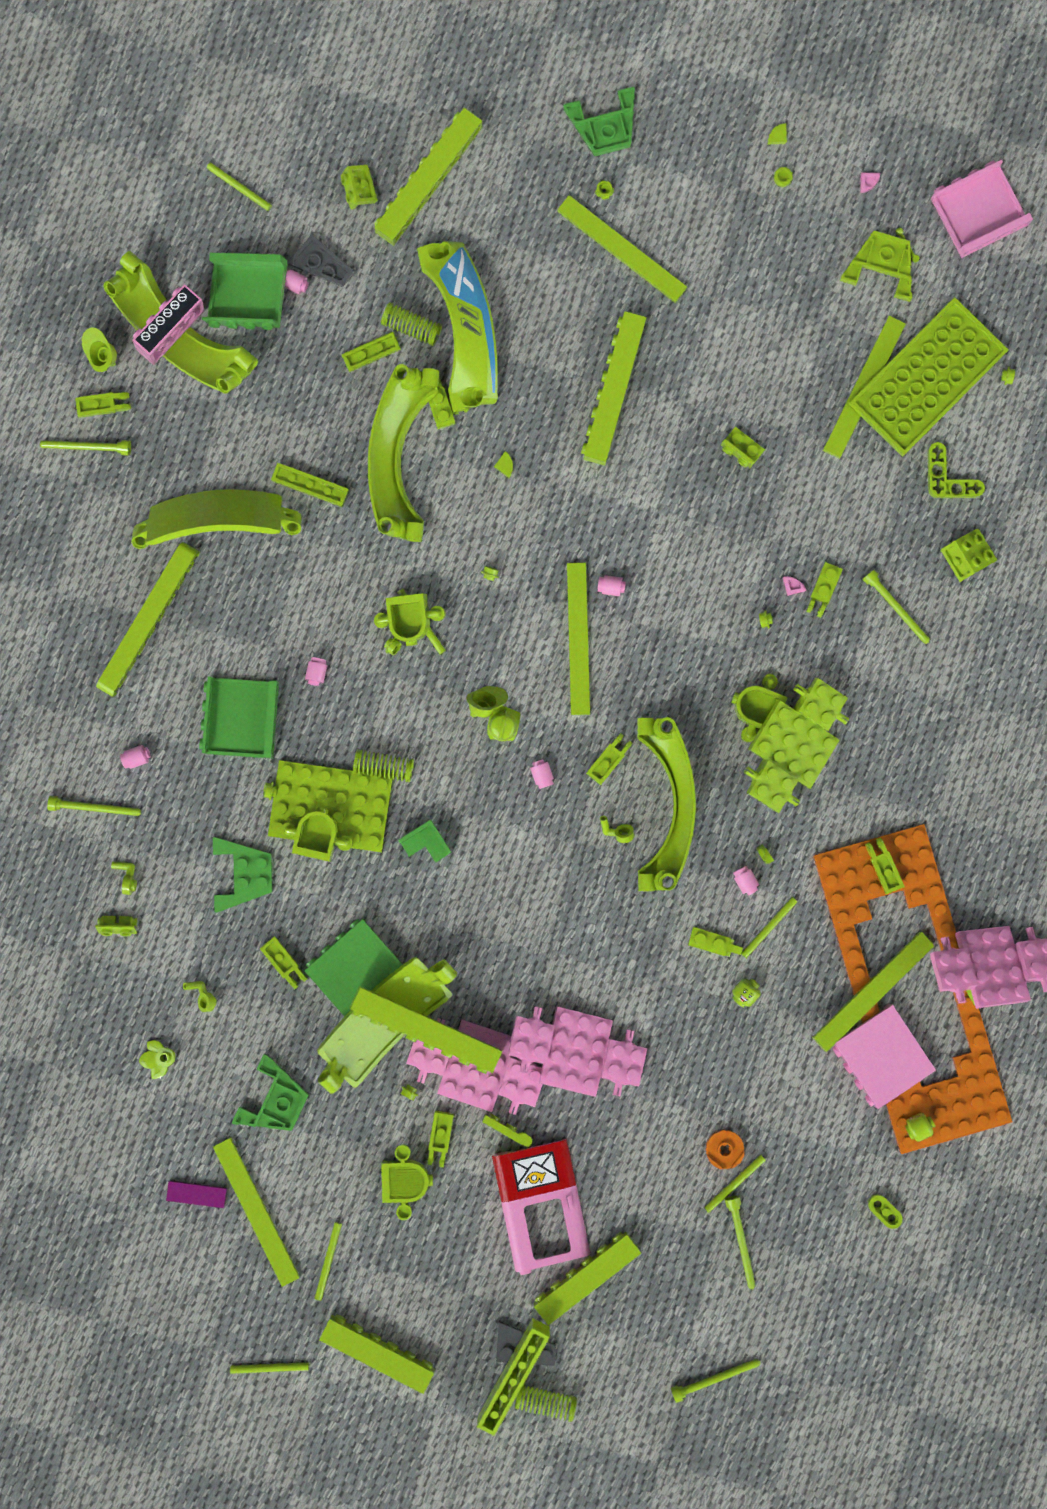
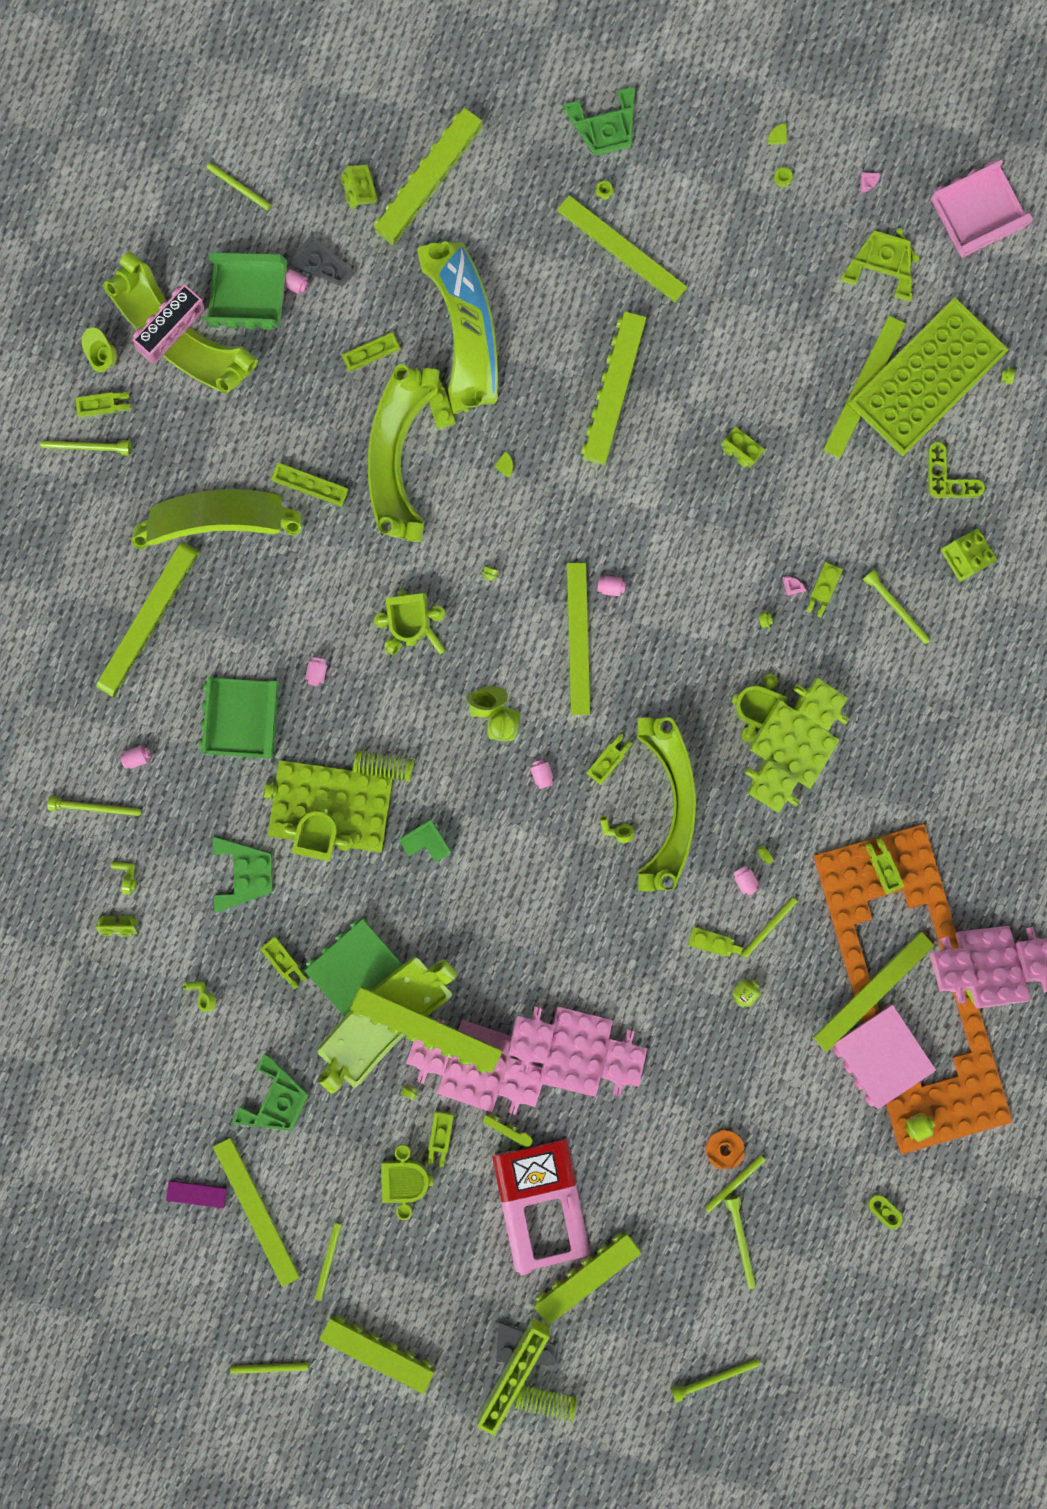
lime plate [139,1040,176,1079] -> none
lime piece [381,302,442,346] -> none

